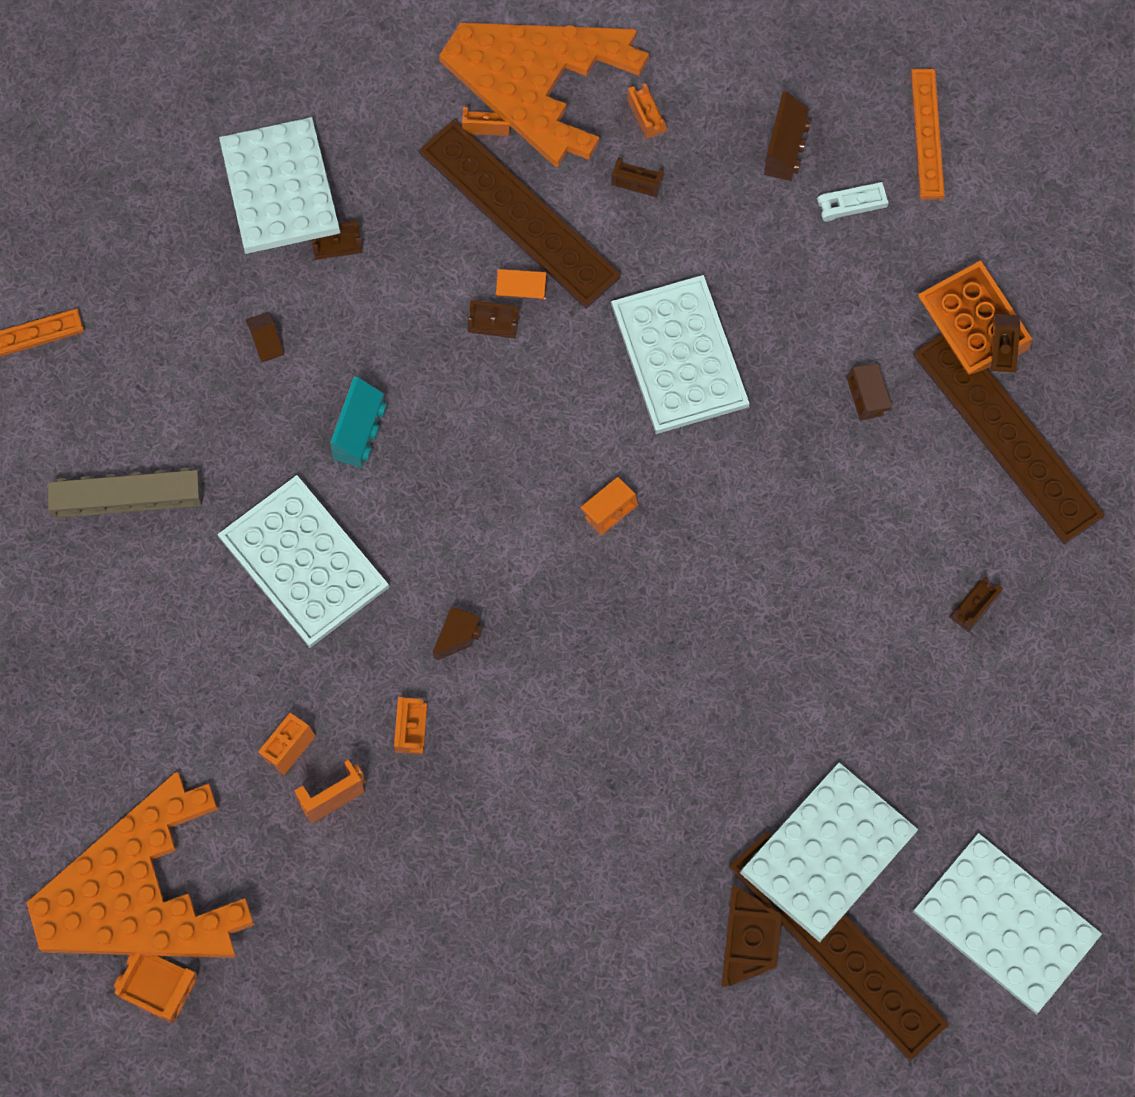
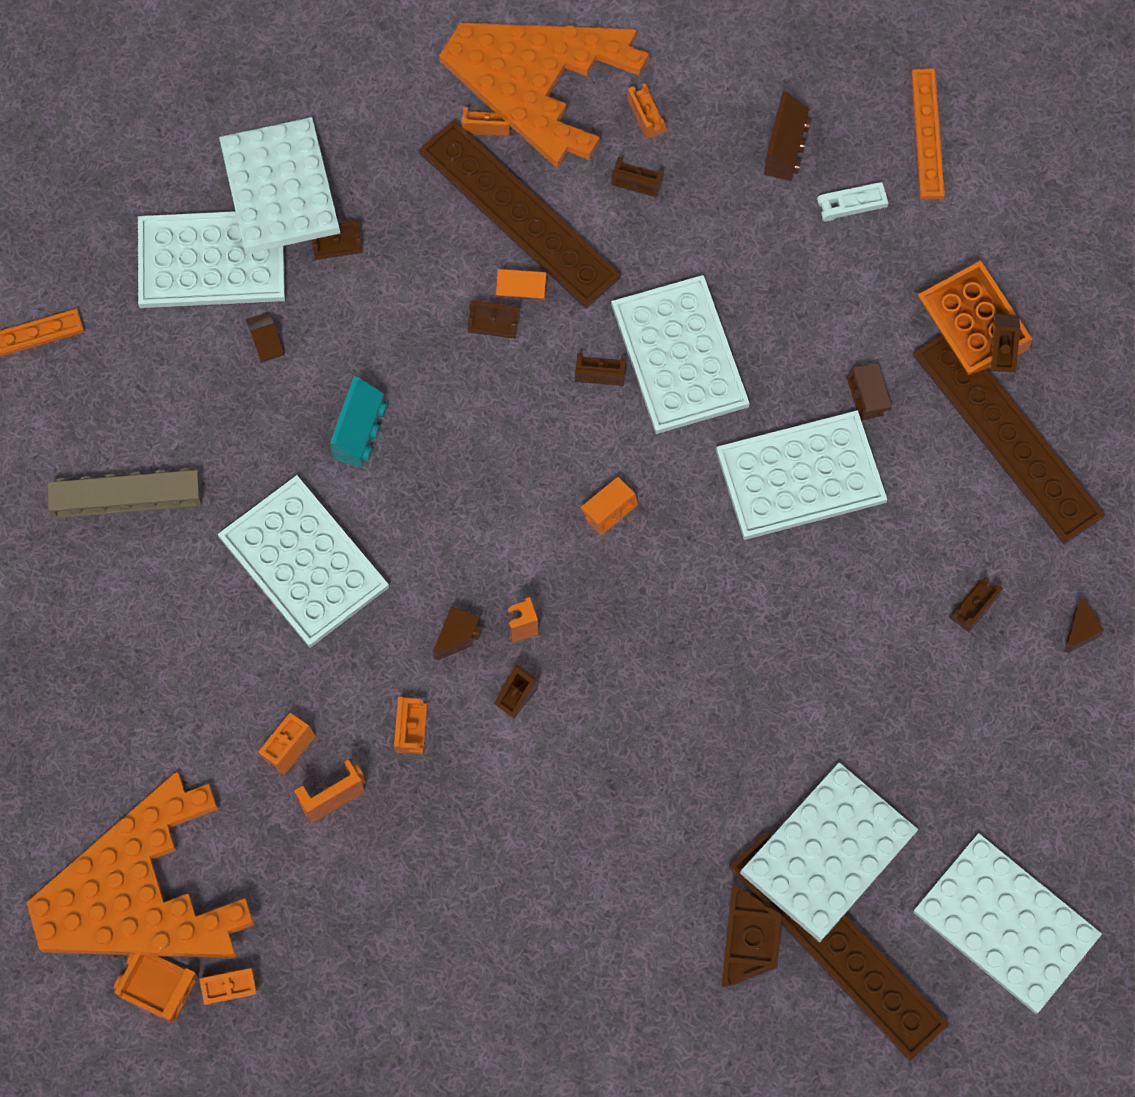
none -> light aqua plate [138,212,285,308]
none -> orange hinge [199,967,257,1005]
none -> reddish brown slope [494,664,538,718]
none -> orange hinge [508,597,538,643]
none -> reddish brown hinge [575,353,626,386]
none -> light aqua plate [716,410,887,540]
none -> reddish brown slope [1064,598,1104,653]

